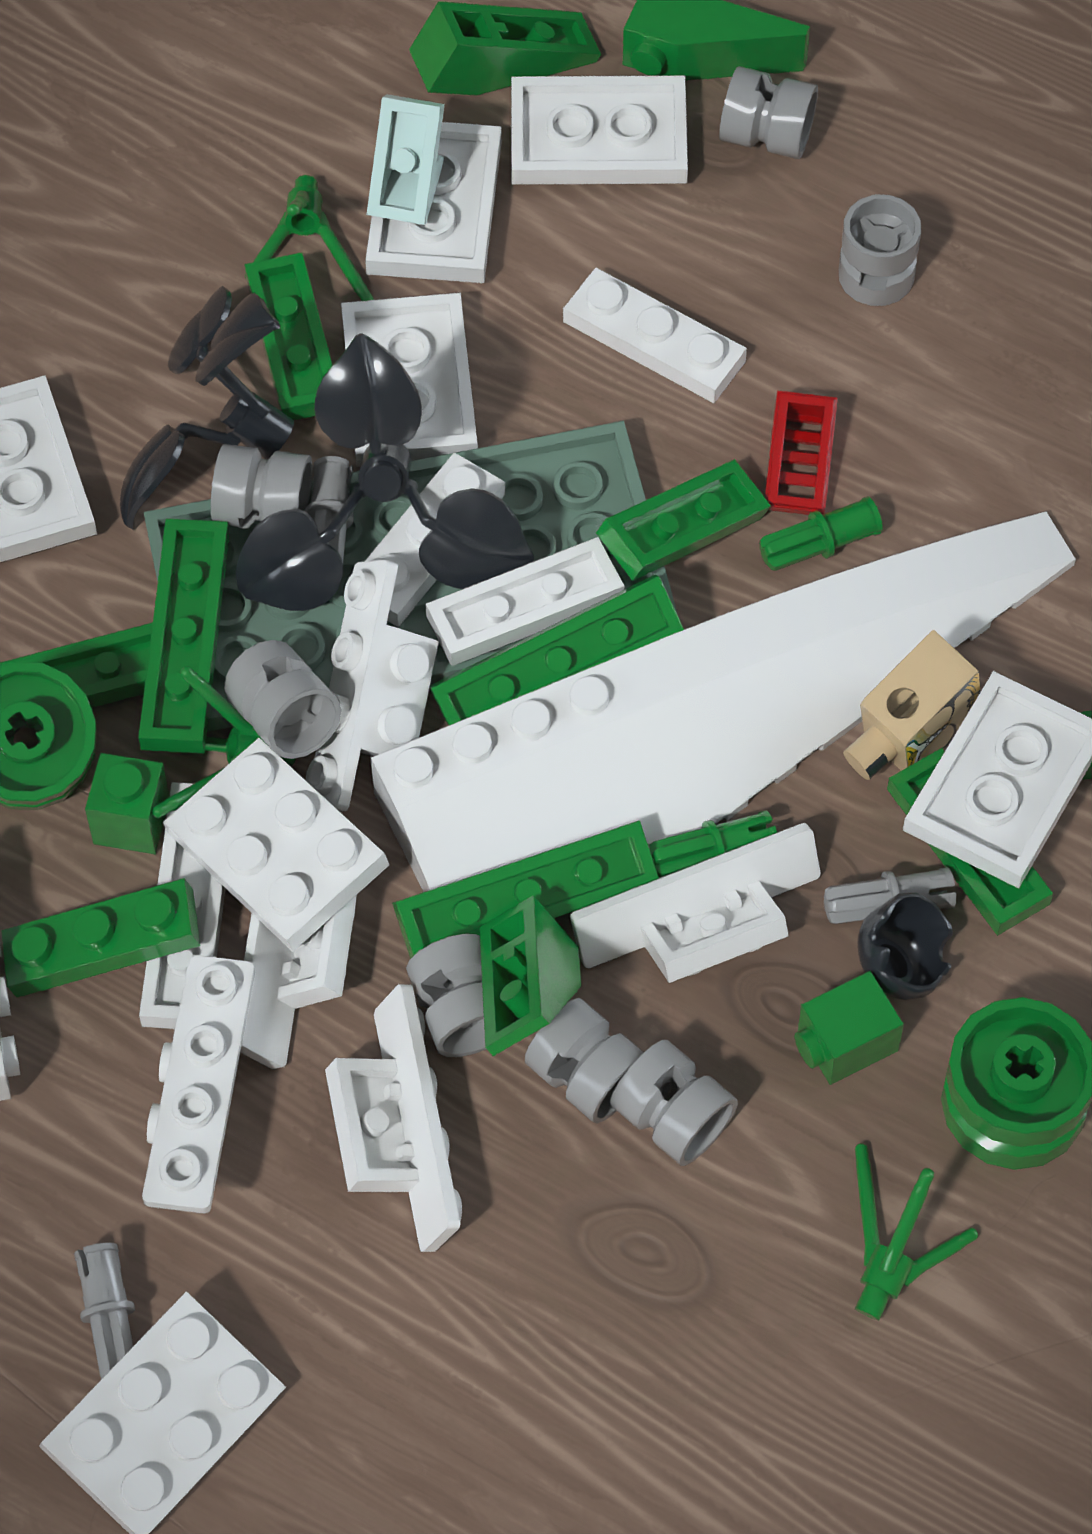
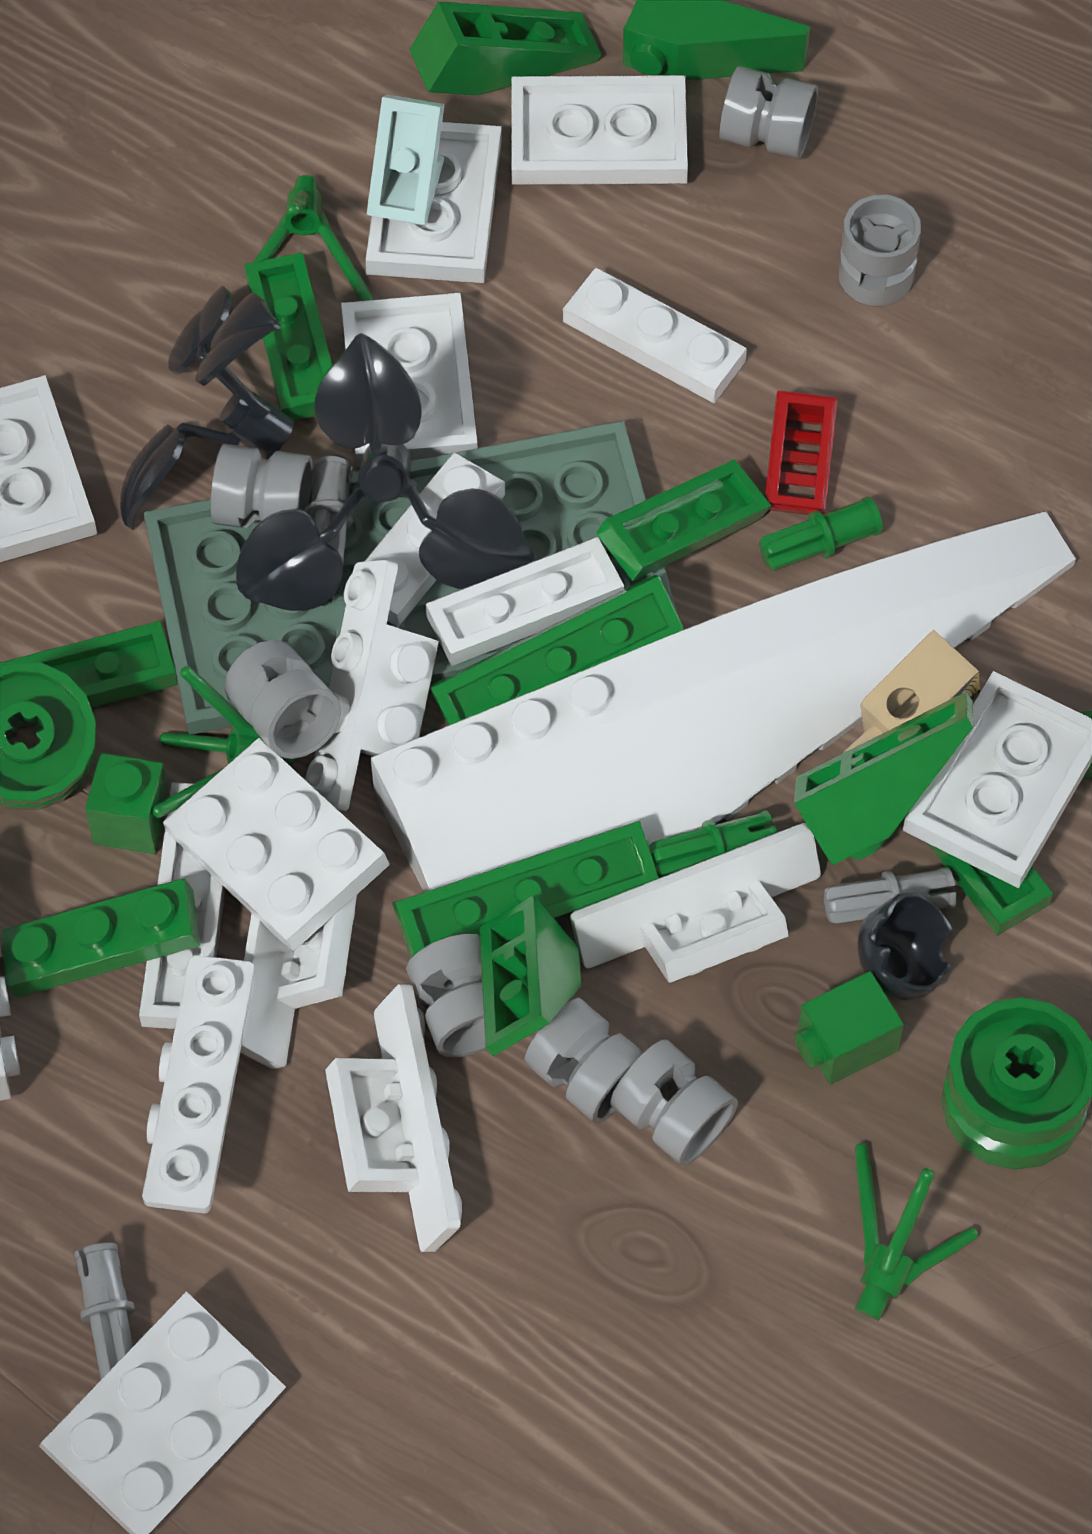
green plate [138,519,230,753] -> none
none -> green slope [794,691,973,866]

